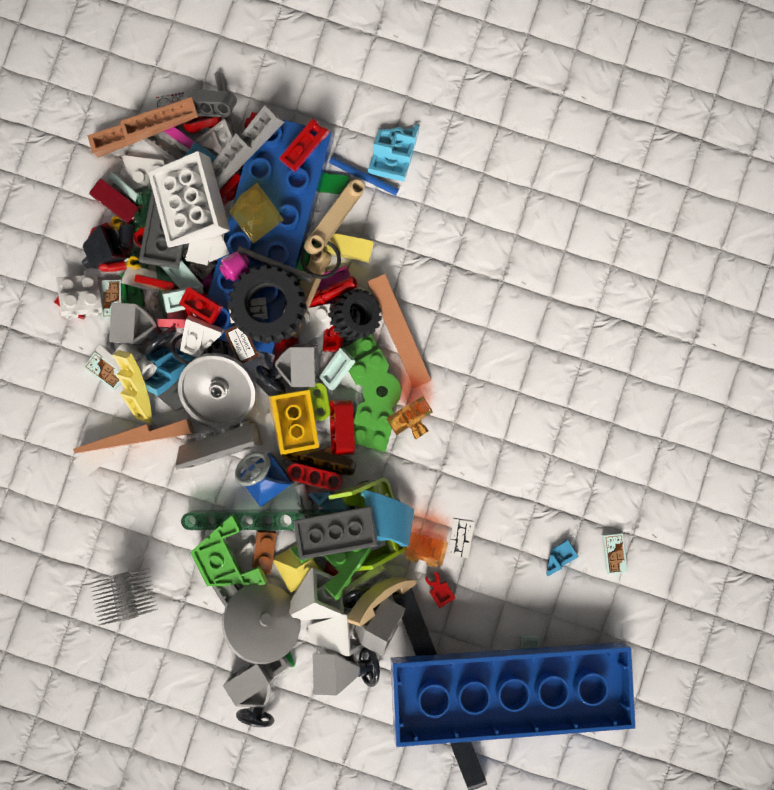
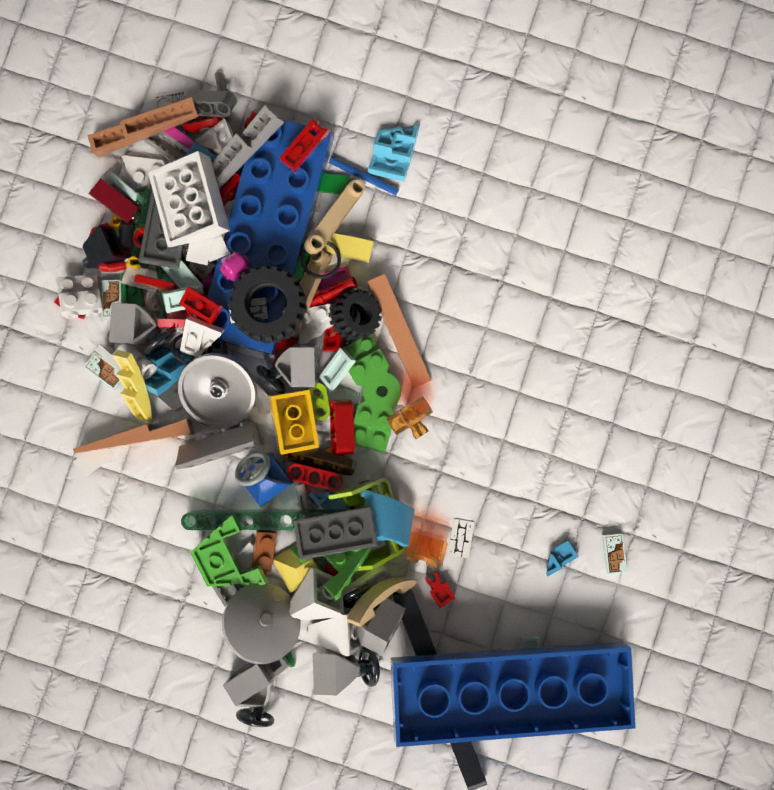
light grey piece [90,568,158,626] -> none
sticker [224,326,259,363] -> none
clear yellow slope [229,183,284,243] -> none
flat silver bar [237,246,313,283] -> none

